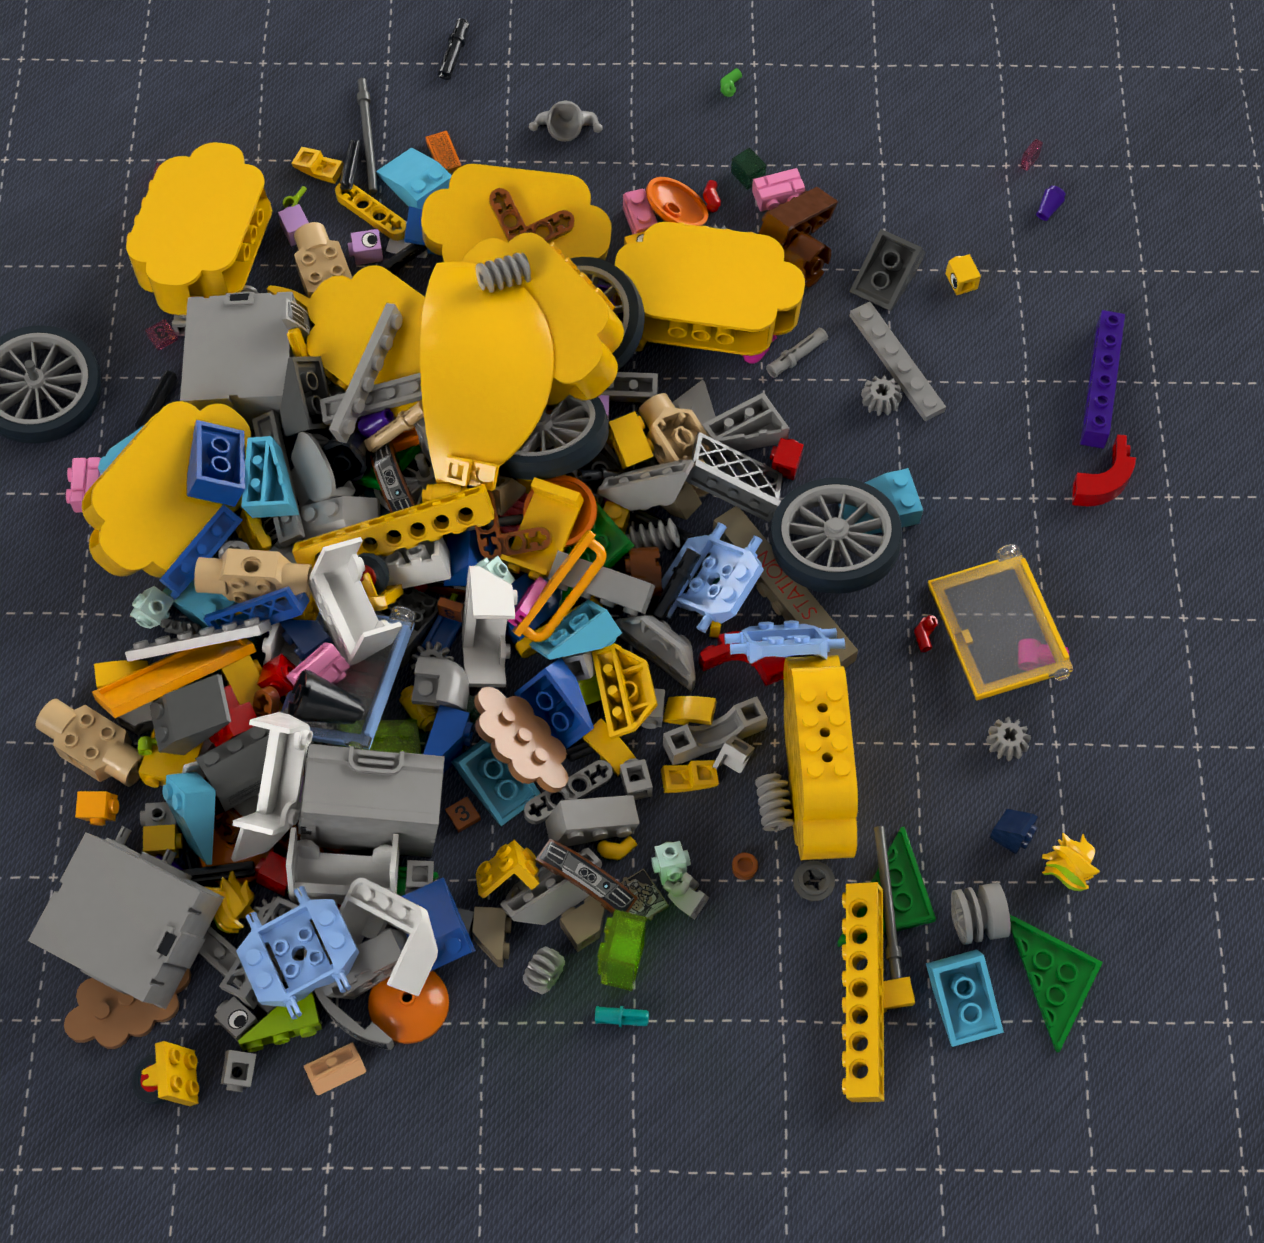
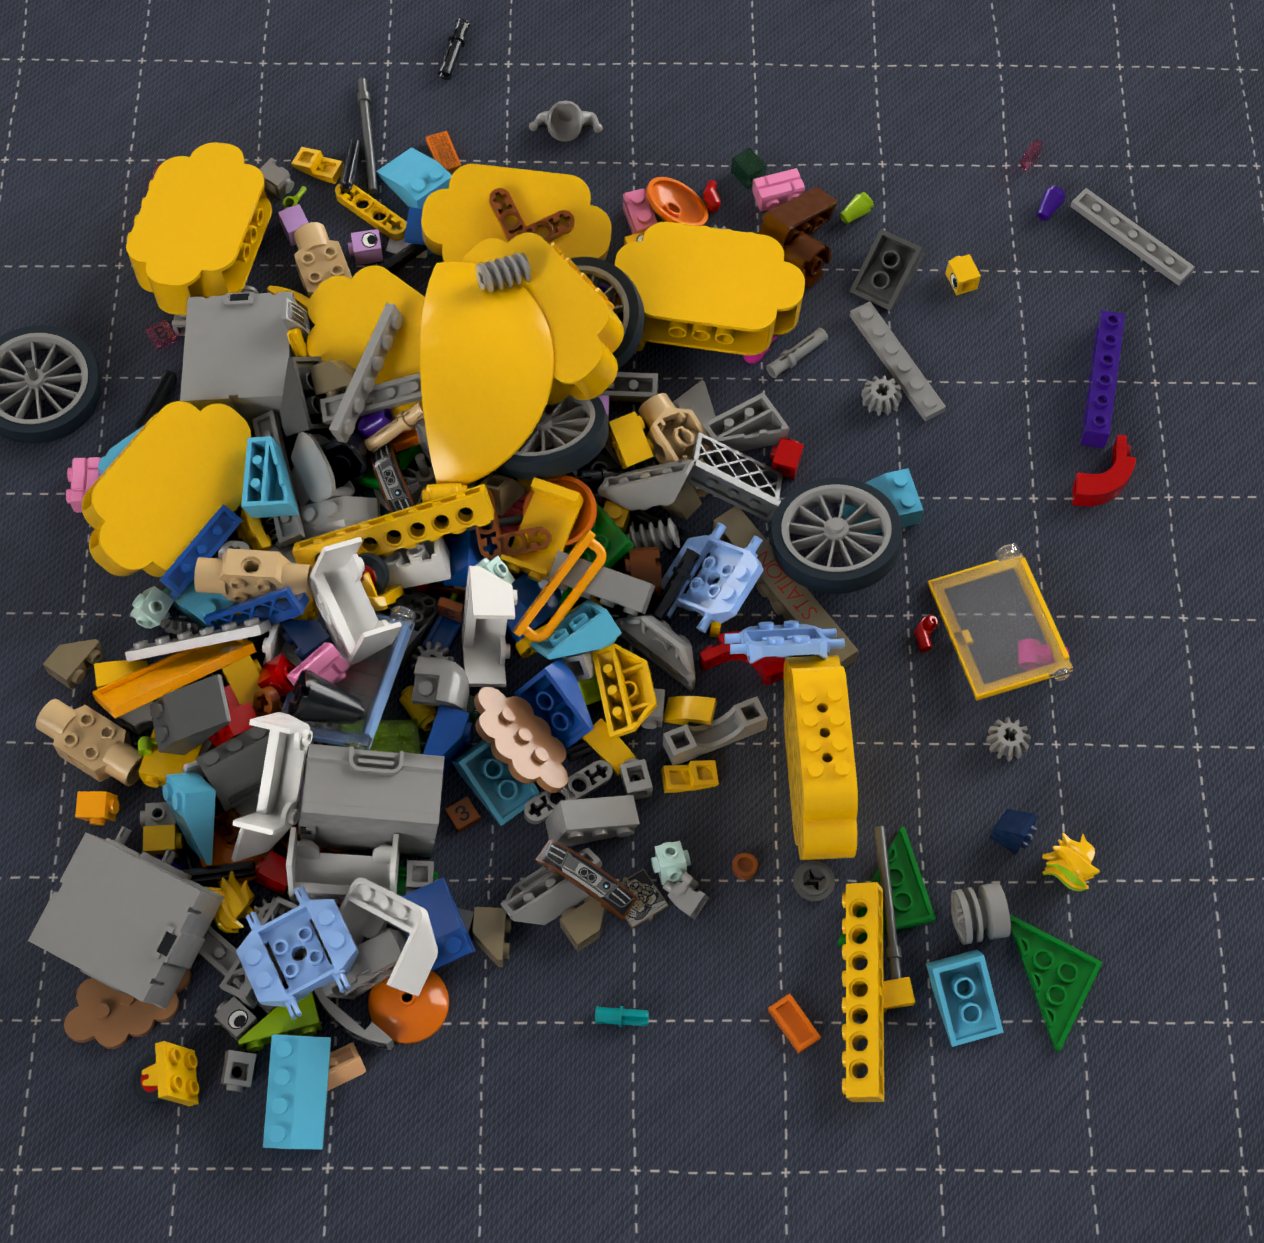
blue slope [187,420,245,507] -> none
yellow slope [442,456,500,491] -> none
yellow bracket [476,840,540,898] -> none
dark pink tile [508,576,547,627] -> none
light grey gear [523,946,565,994] -> none
yellow arm [597,836,637,860] -> none
clear neon green brick [597,909,647,991] -> none
light grey panel [712,735,755,773] -> none
bright green arm [720,68,742,97] -> none
light grey piece [755,773,794,831] -> none
none -> dark tan slope [43,639,104,690]
none -> light grey brick [259,158,294,199]
none -> medium azure slope [263,1034,331,1150]
none -> dark tan slope [309,360,356,398]
none -> orange tile [768,993,821,1054]
none -> lime cone [839,192,874,224]
none -> light grey plate [1070,188,1195,286]

